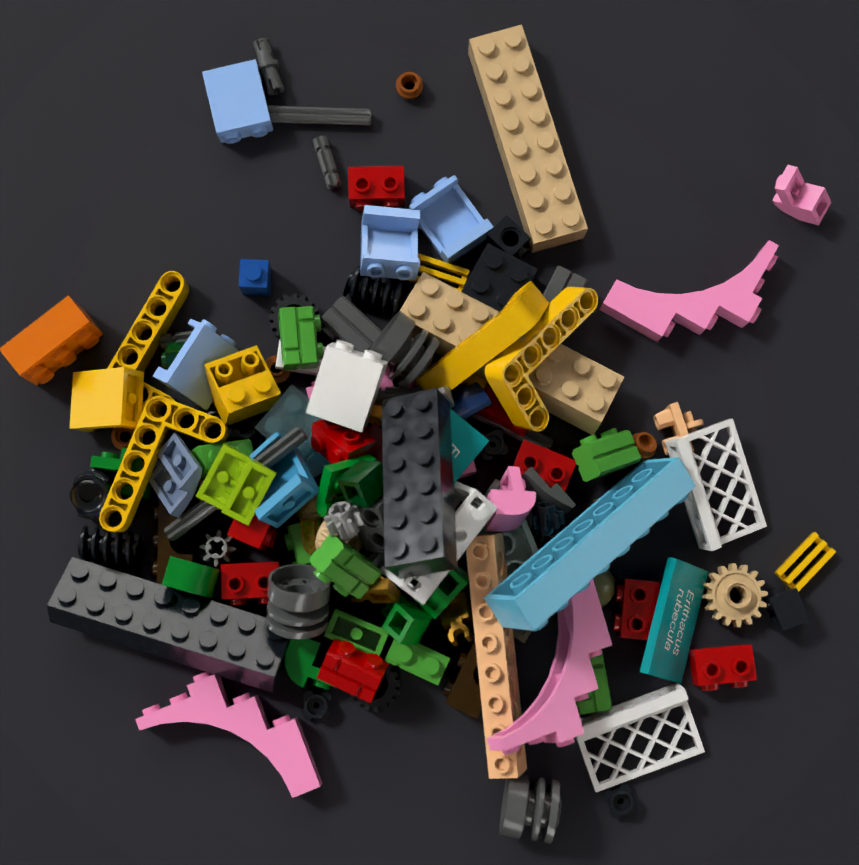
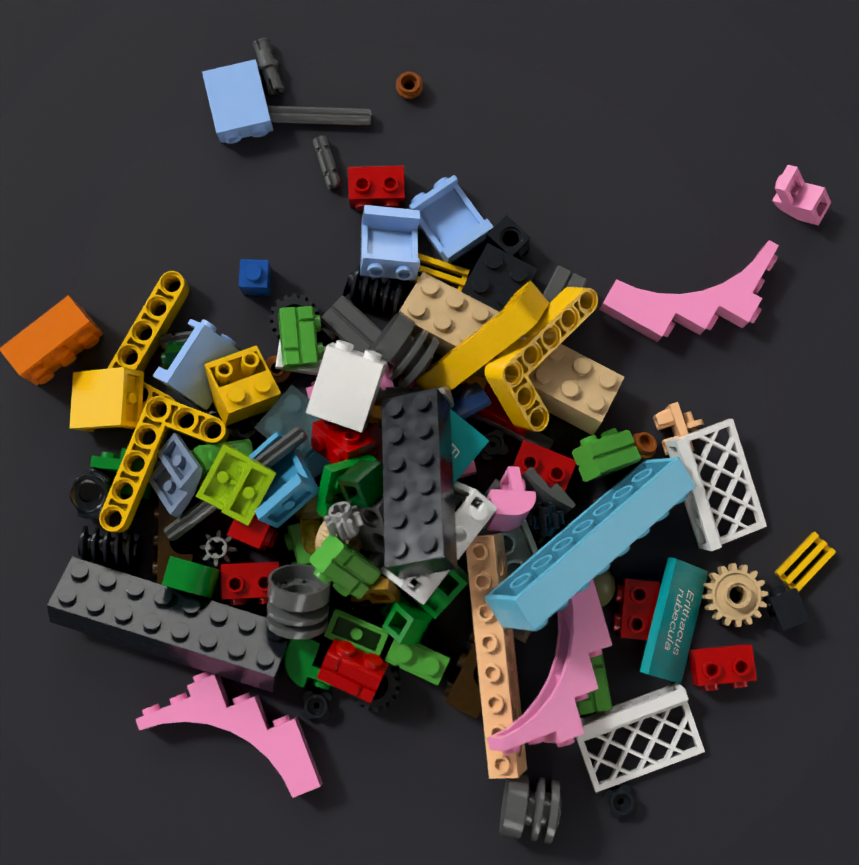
dark orange plate [111,427,135,450] -> none
pearl gold plate [440,591,473,646] -> none
tan brick [468,24,588,253] -> none

